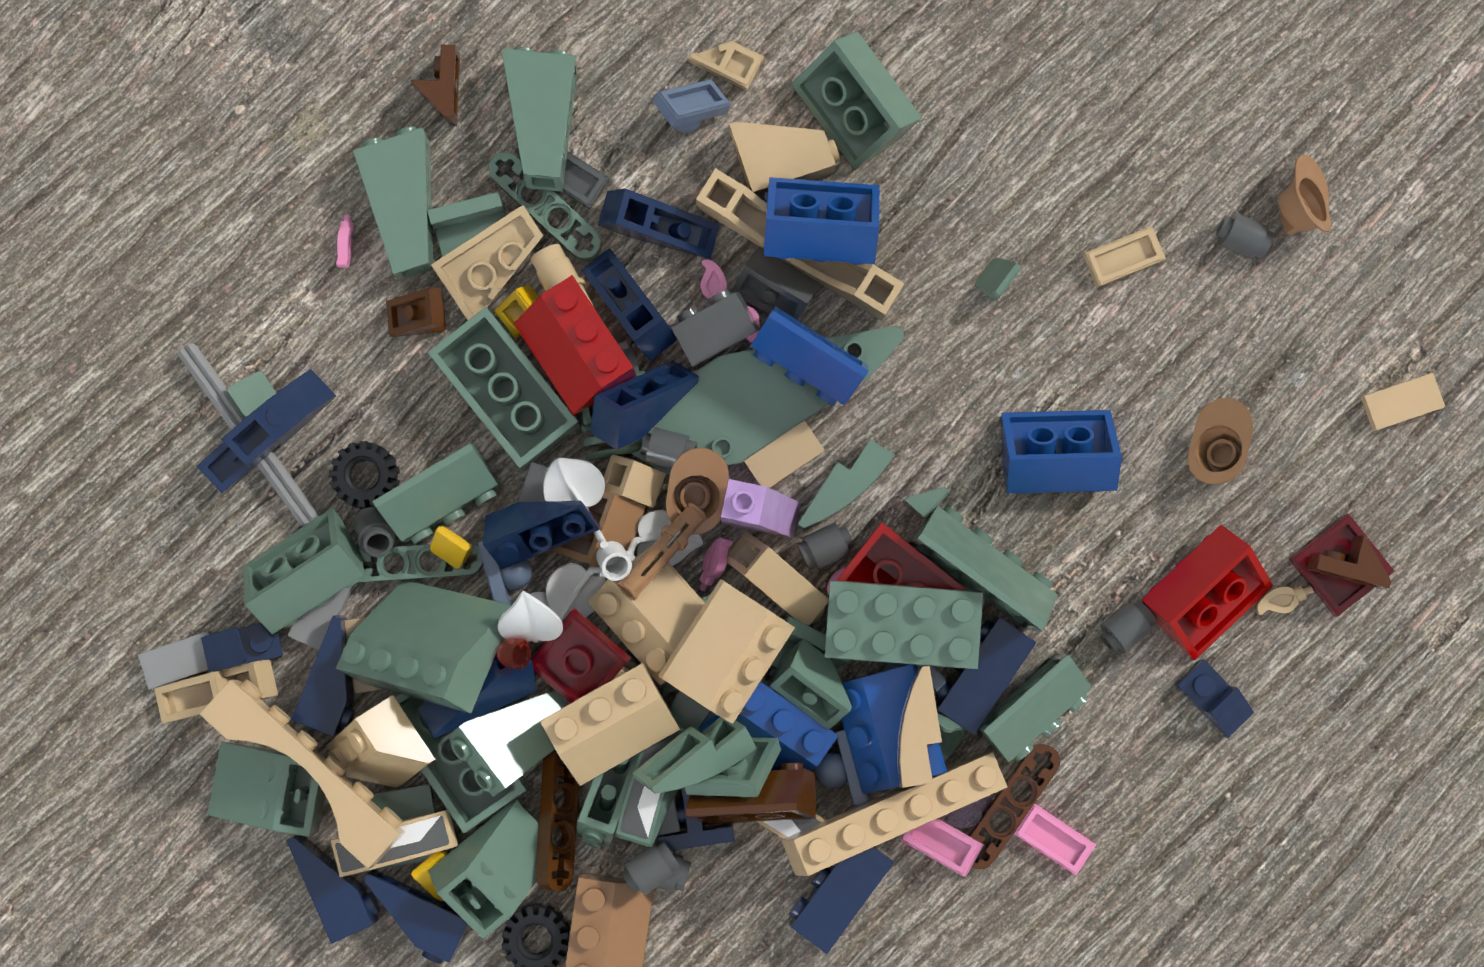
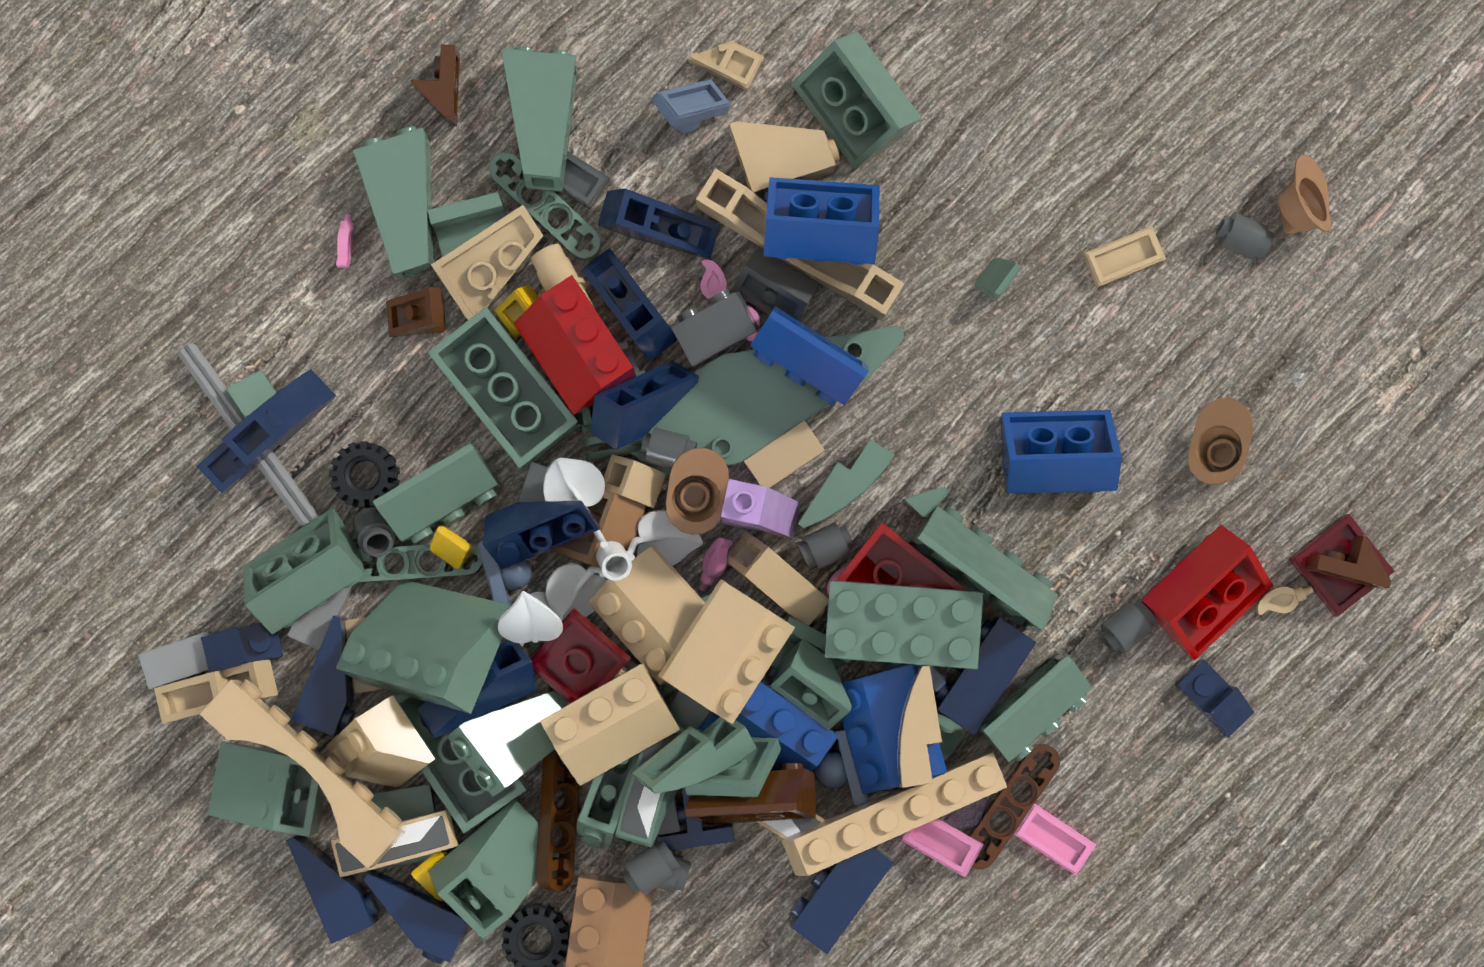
clear red hinge [497,638,531,669] -> none
medium nougat pin [617,503,707,601] -> none
tan tile [1361,373,1445,431] -> none

